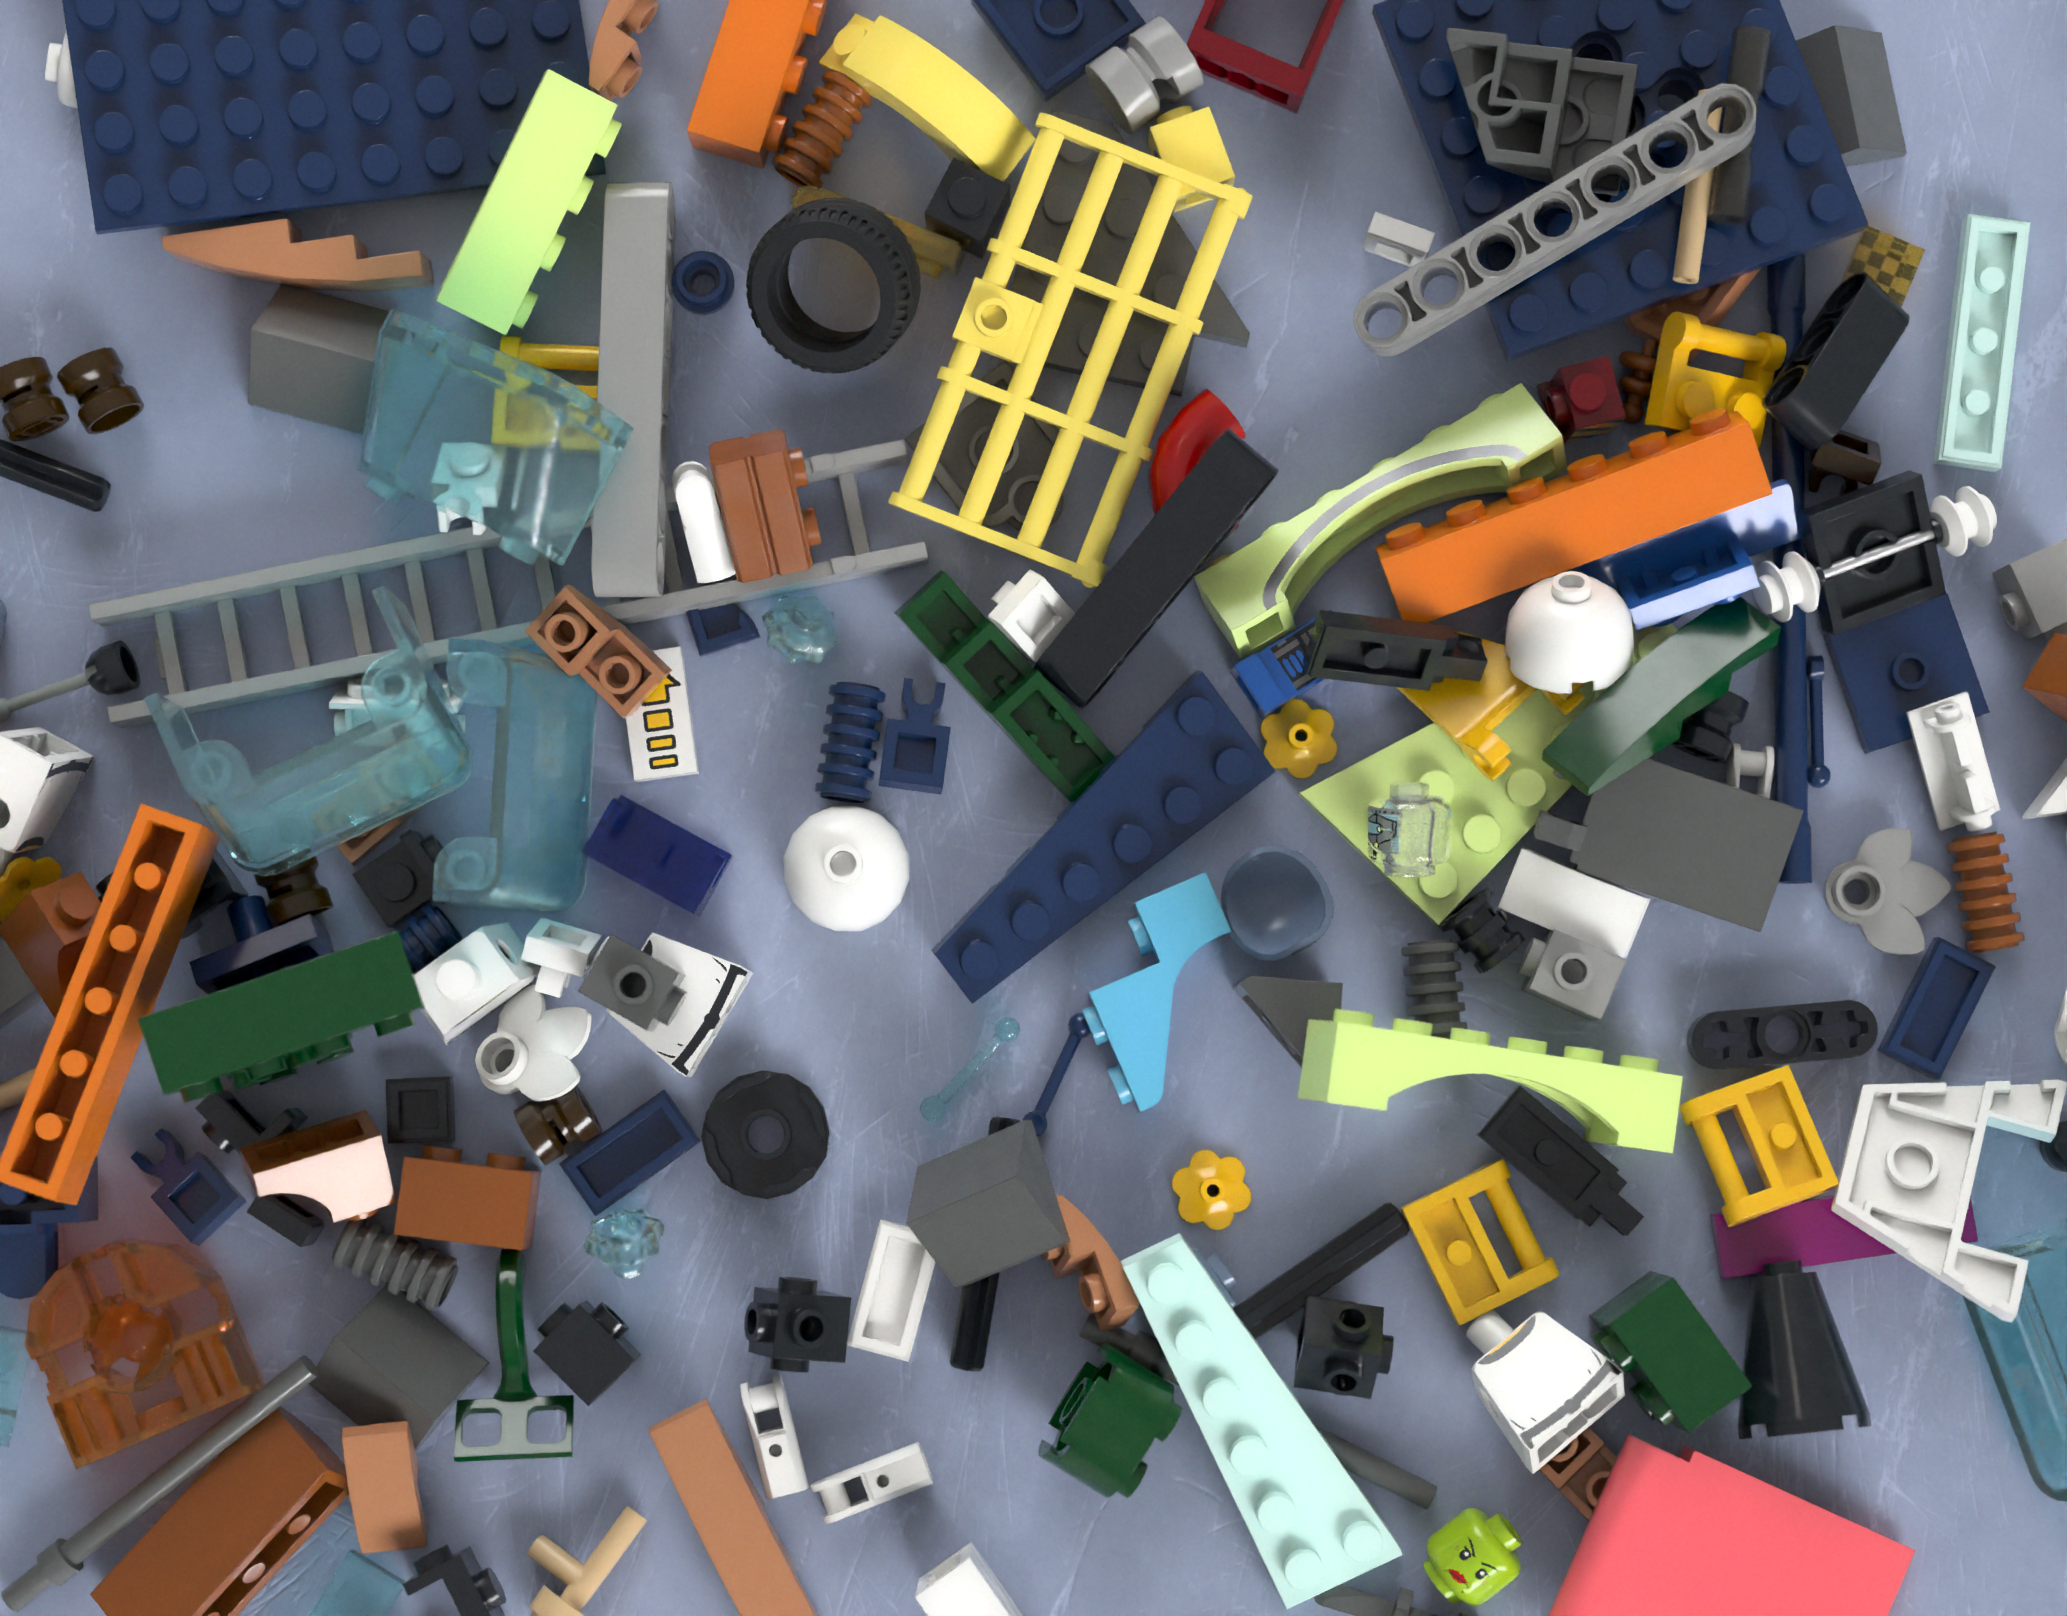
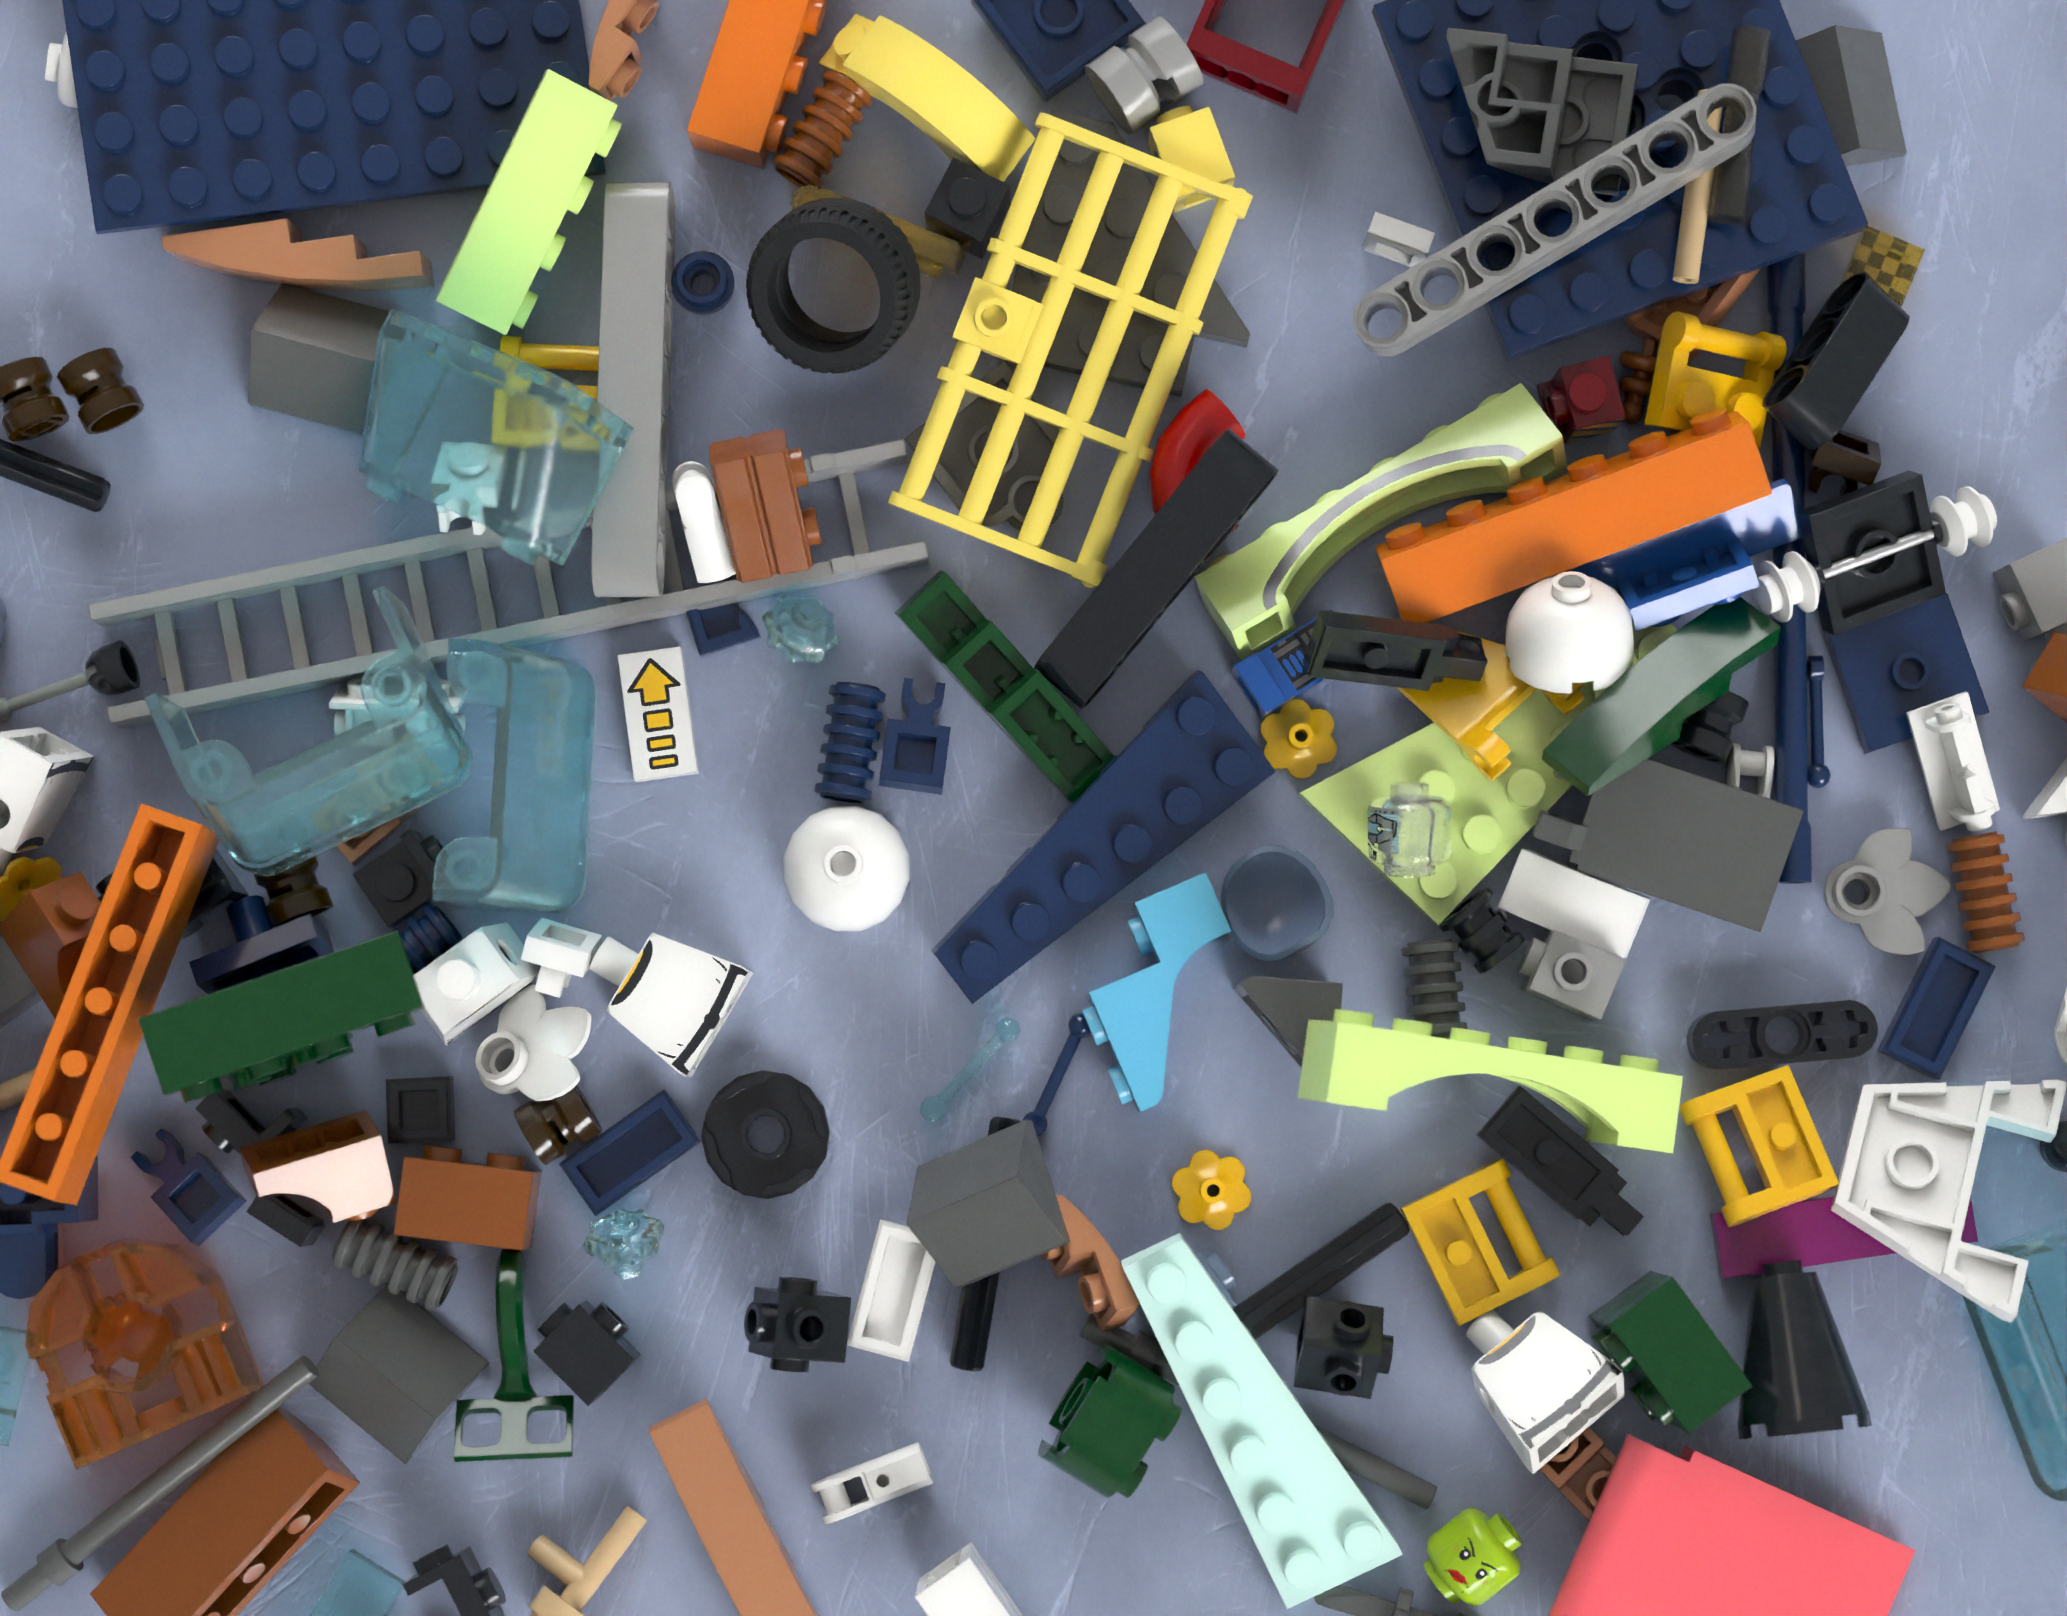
nougat slope [342,1421,428,1554] -> none
nougat slope [524,585,673,719] -> none
dark grey brick [578,934,687,1032] -> none
clear blue hinge [581,795,733,917] -> none
white bar [740,1374,809,1499] -> none
white tile [988,570,1075,663] -> none
light aqua tile [1933,214,2030,472] -> none

